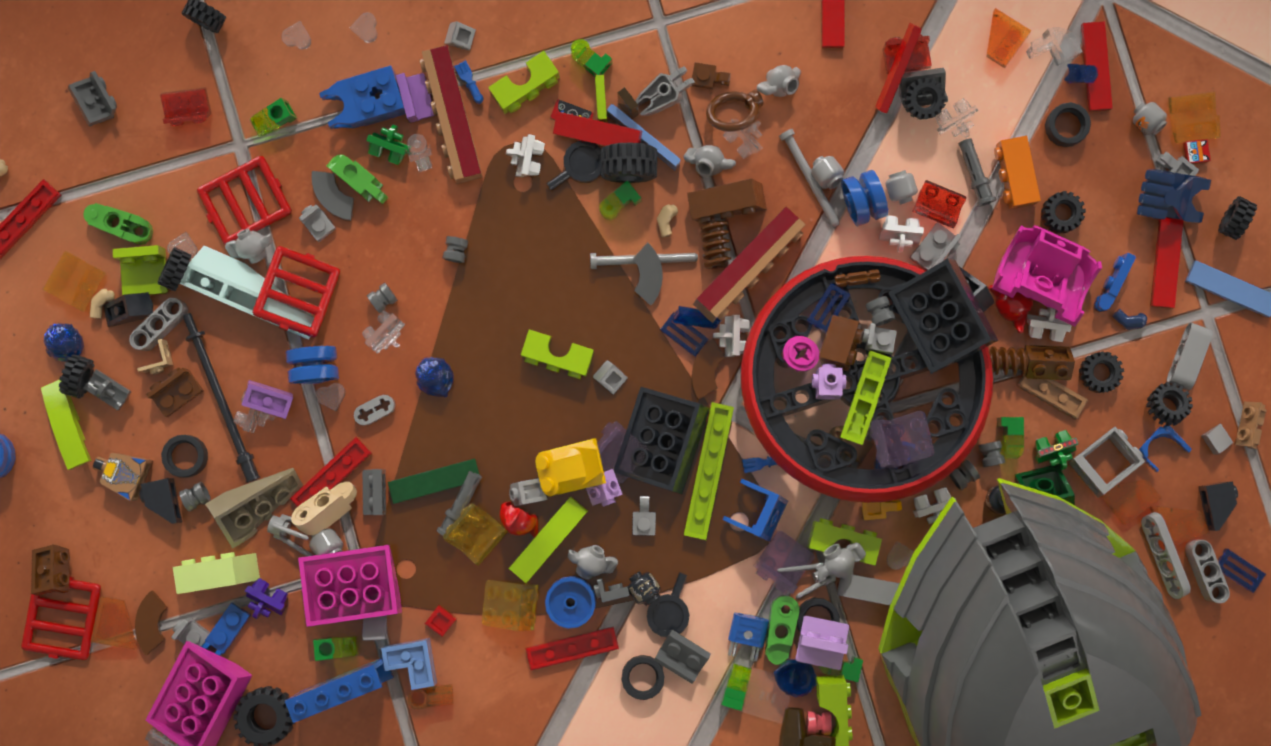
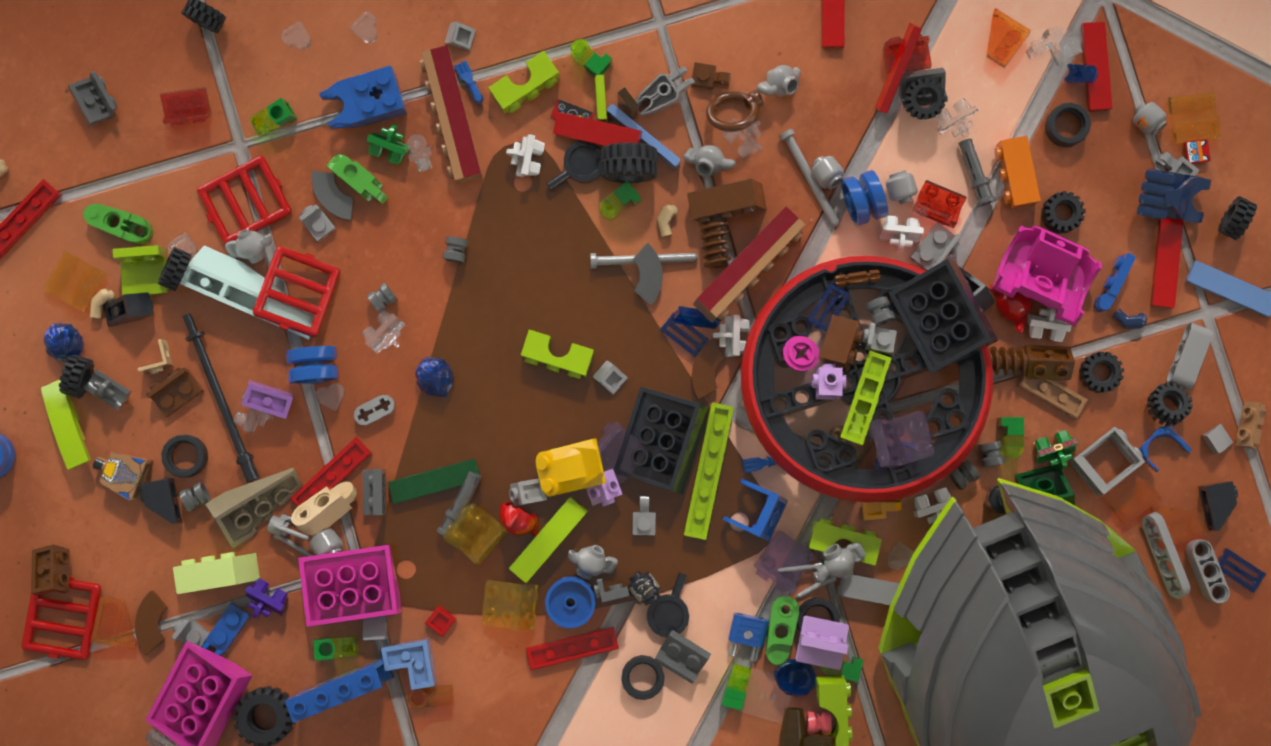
light grey beam [129,298,188,351] -> none
medium lavender panel [396,73,435,123] -> none

